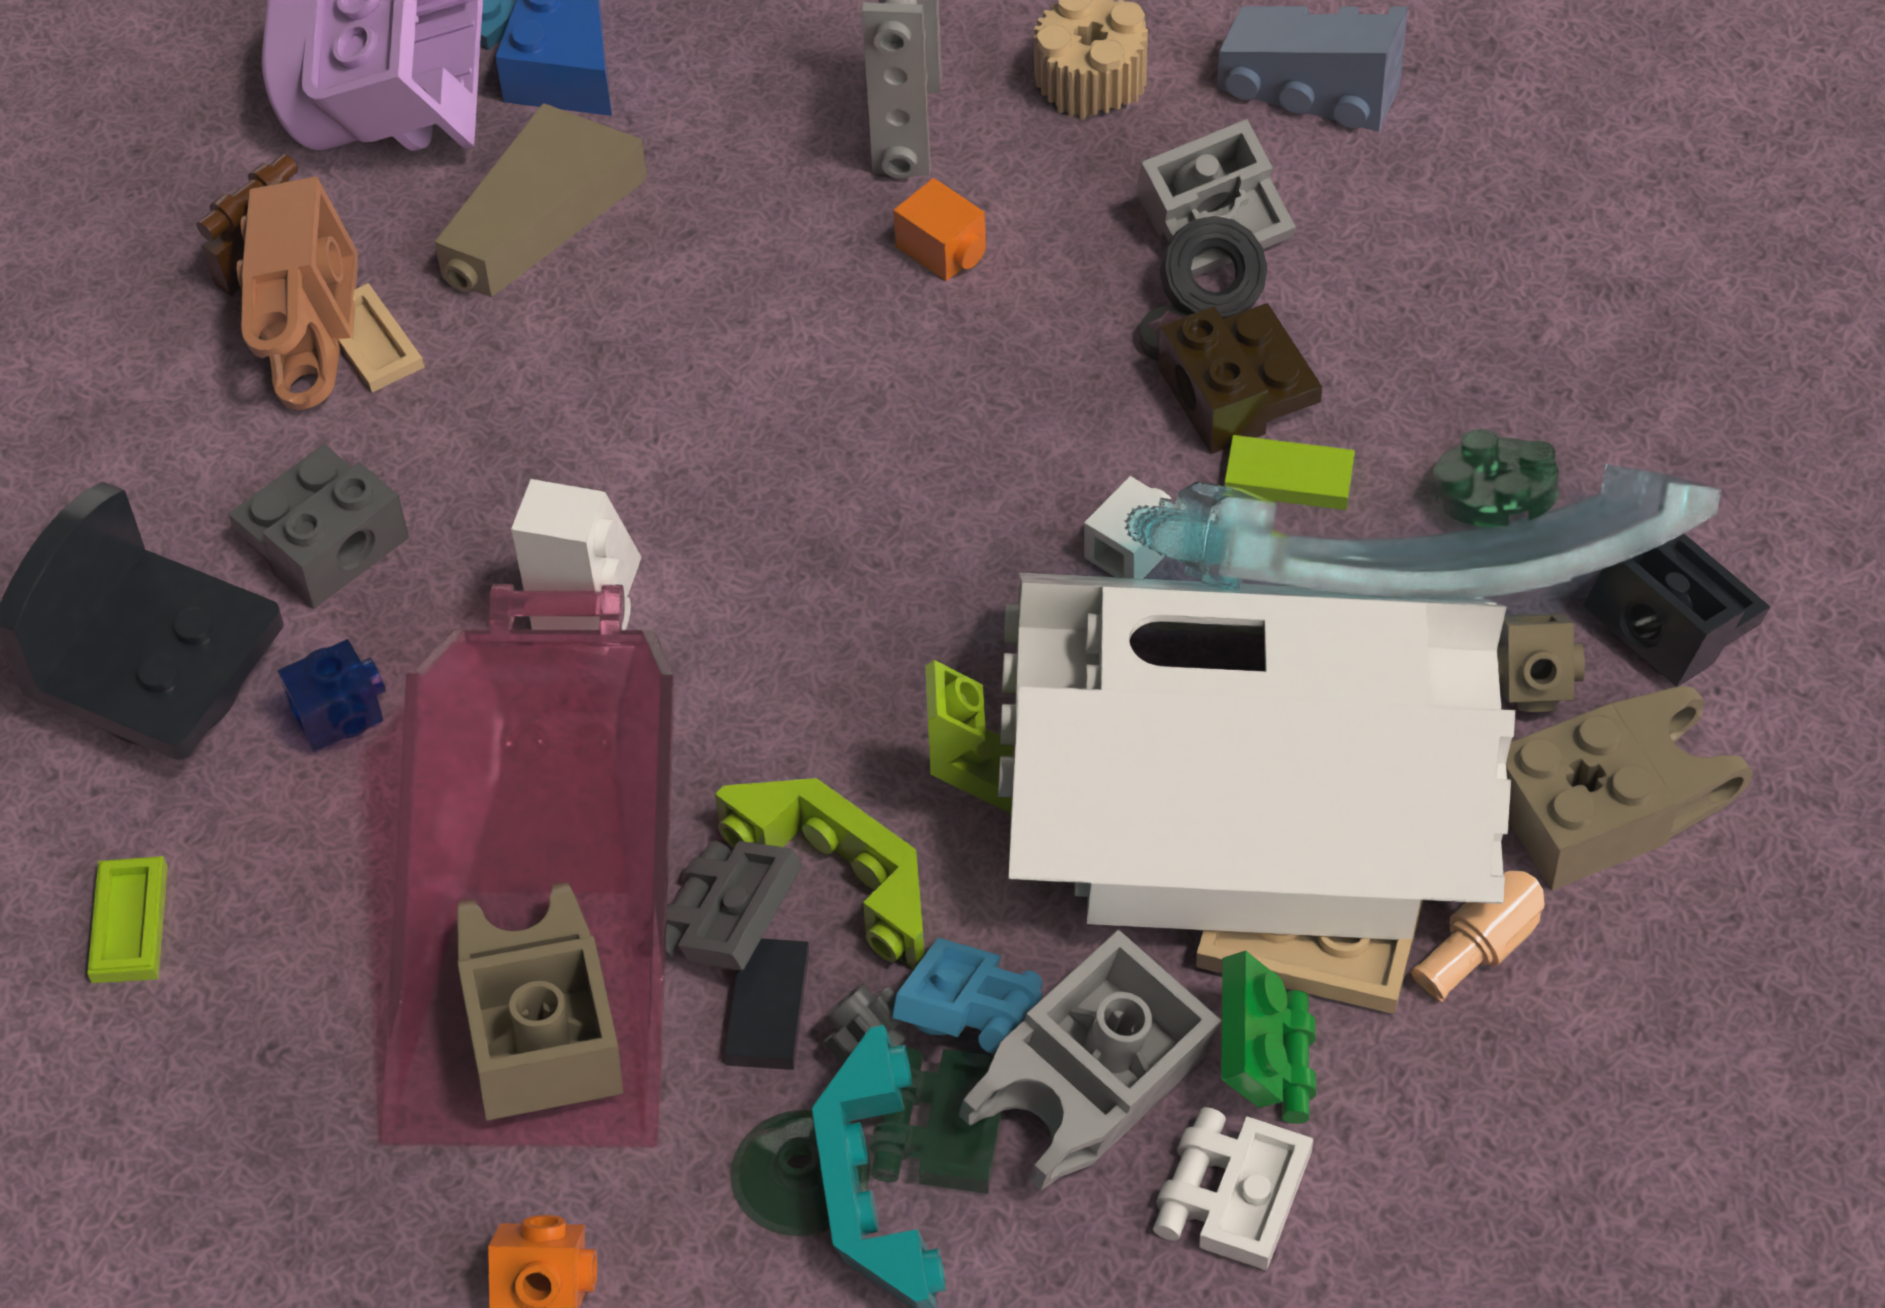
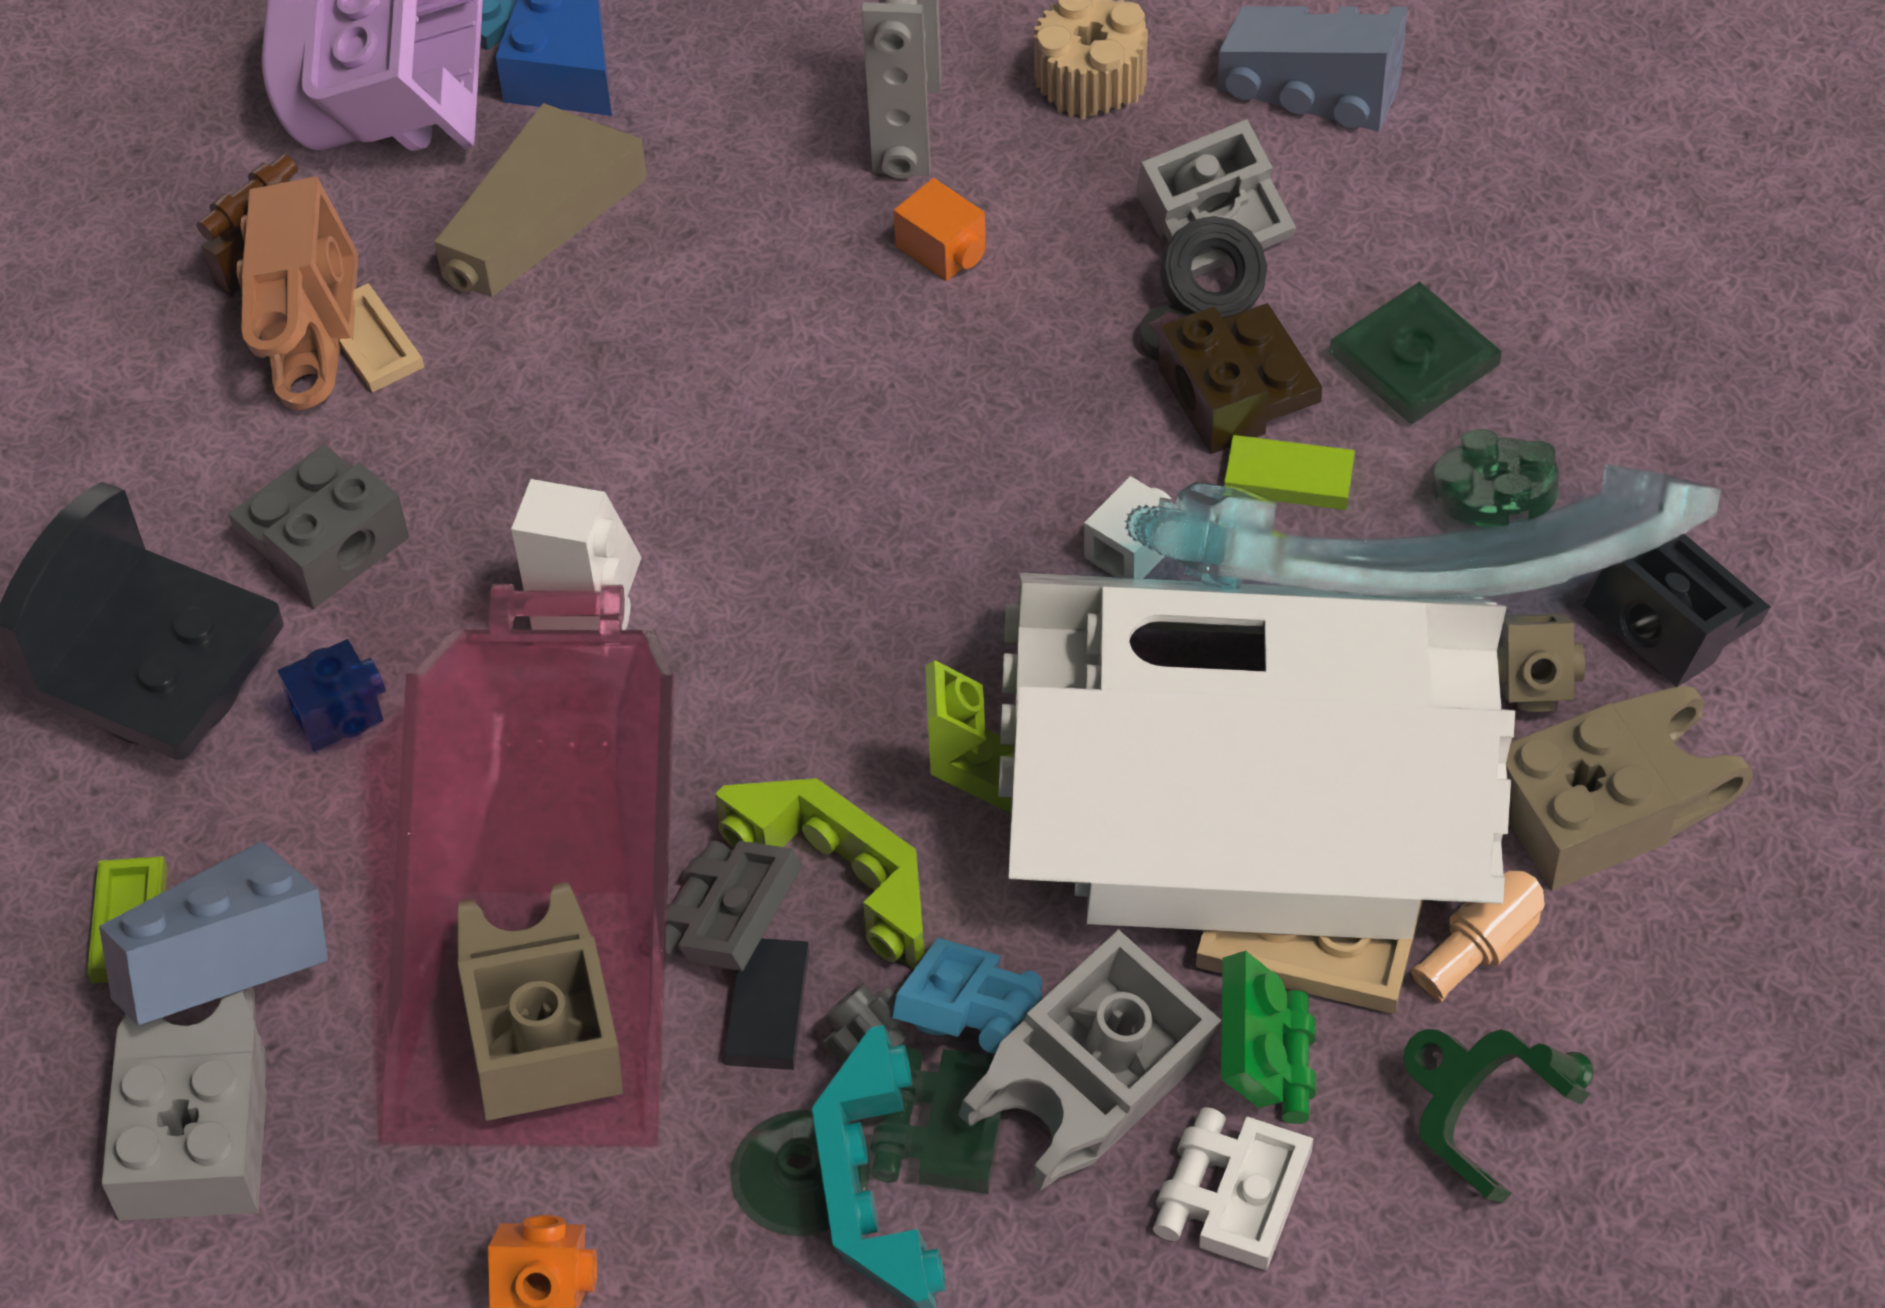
none -> sand blue wedge [99,841,328,1025]
none -> light grey brick [102,987,267,1221]
none -> clear green plate [1329,281,1502,425]
none -> dark green piece [1403,1029,1594,1203]

